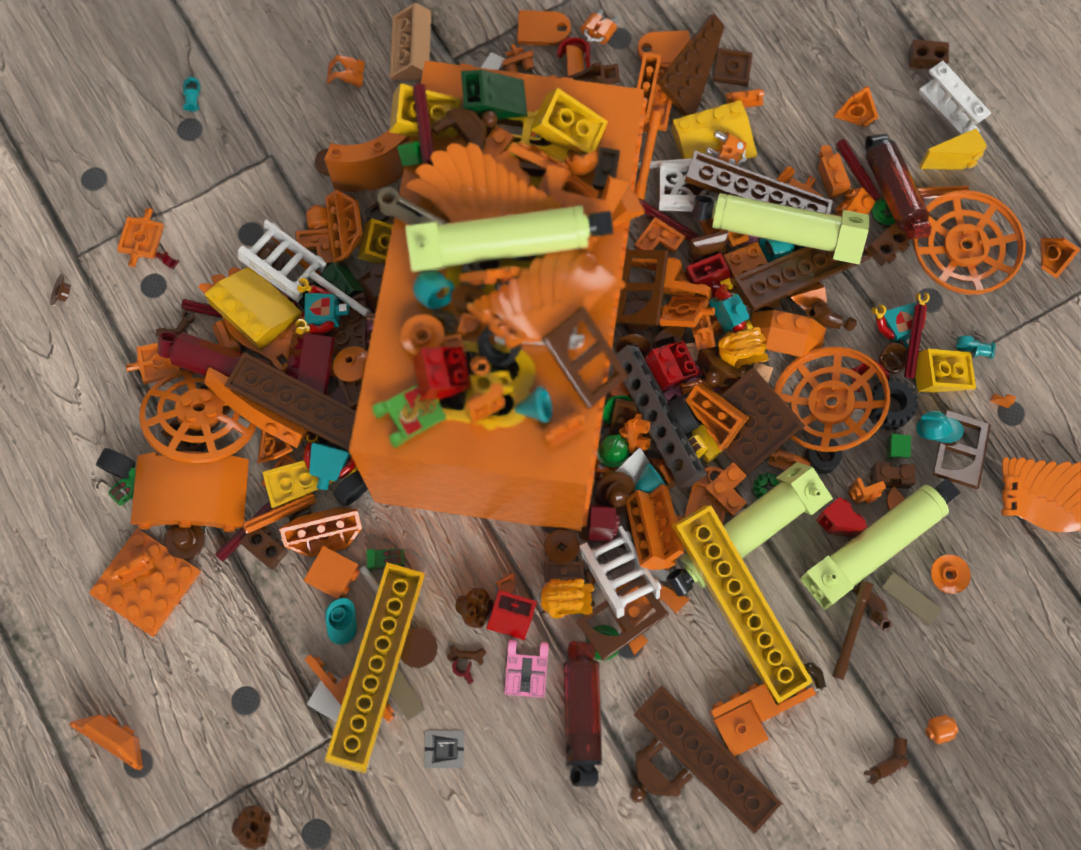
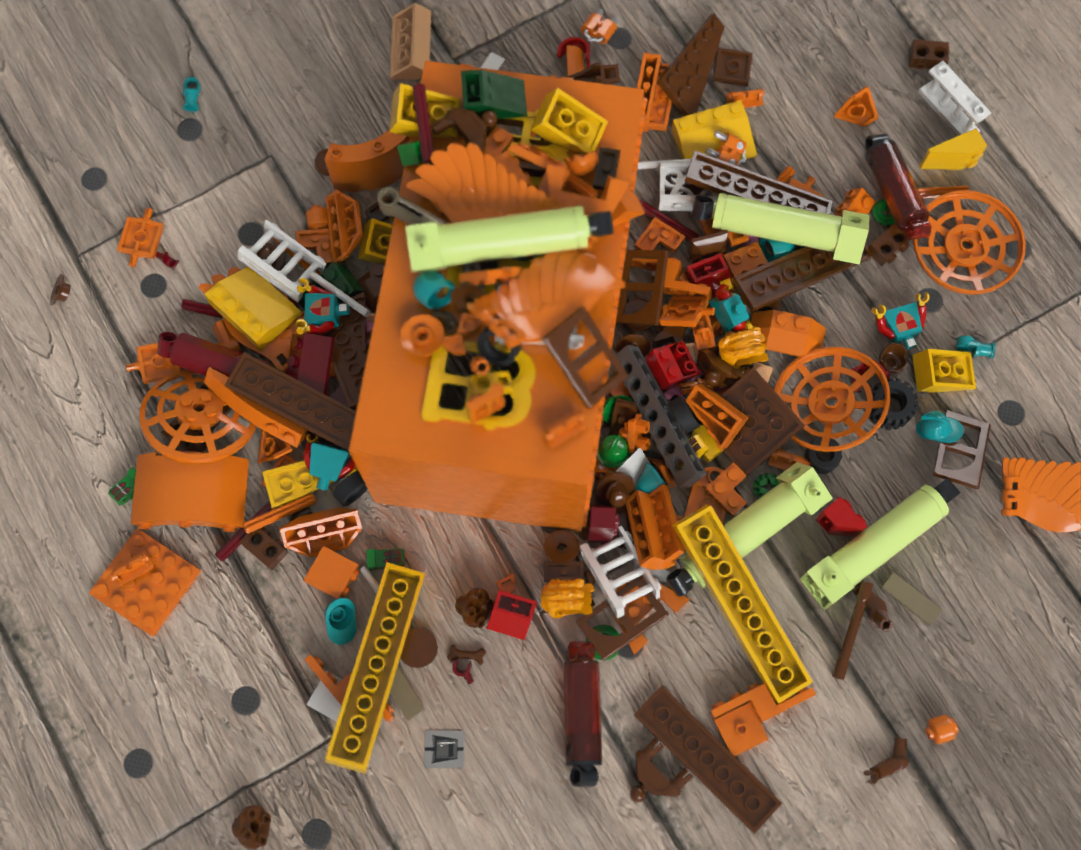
orange wedge [69,714,143,770] -> none
black tyre [96,448,136,479] -> none
reddish brown arm [156,310,195,338] -> none
reddish brown plate [165,525,206,560] -> none
orange piece [326,55,365,88] -> none
orange dish [333,346,368,382] -> none
bright green flag [372,385,447,448] -> none
red slope [413,346,471,400] -> none
orange hips [501,44,534,73] -> none
bright pink flag [504,640,549,698] -> none
teal hat [514,386,552,423] -> none
orange tile [517,10,571,46] -> none
orange piece [634,111,662,201] -> none
orange tile [637,30,690,64] -> none
orange slope [790,282,827,312] -> none
dark brown arm [803,662,826,689] -> none
reddish brown arm [806,301,857,331] -> none
orange brick [817,145,851,199] -> none
dark red axle [836,139,880,200] -> none
orange bracket [848,477,886,505] -> none
reddish brown brick [871,462,916,489] -> none
green panel [886,434,911,461] -> none
orange tile [887,487,905,511] -> none
dark red axle [904,304,925,379] -> none
orange dish [931,554,971,594] -> none
orange tile [990,394,1016,408] -> none
orange slope [1041,238,1081,279] -> none

